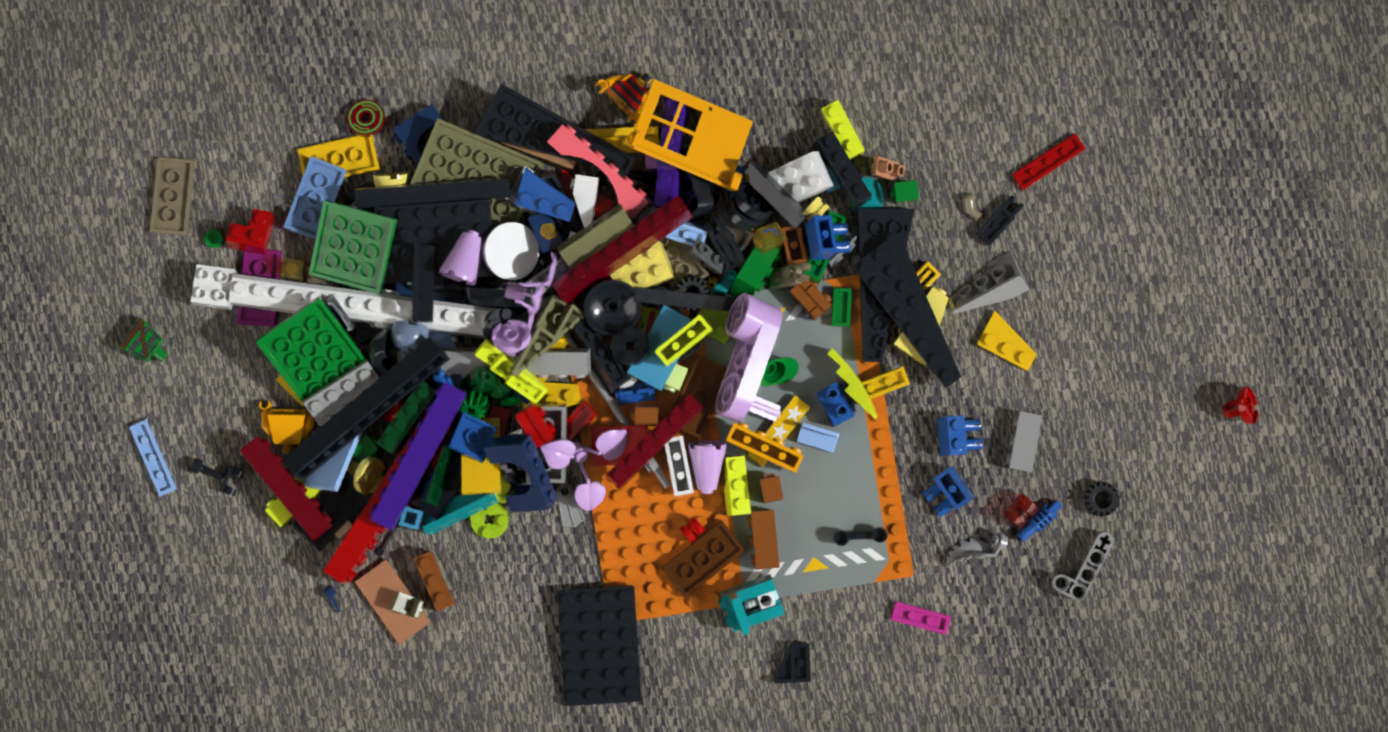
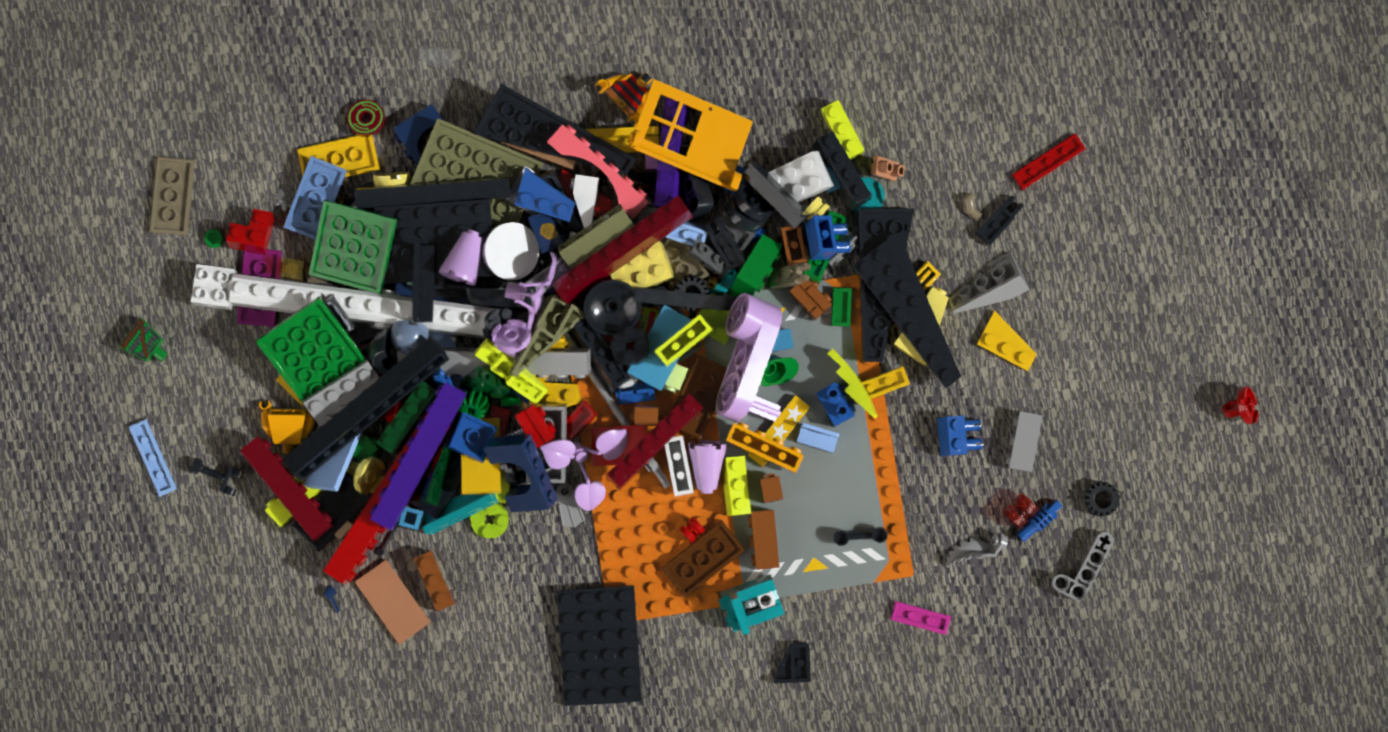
bracket [390,591,423,619] -> none
clear yellow brick [753,222,786,254] -> none
green brick [890,180,919,204] -> none
blue brick [923,466,975,517] -> none
none -> dark azure brick [771,328,794,353]

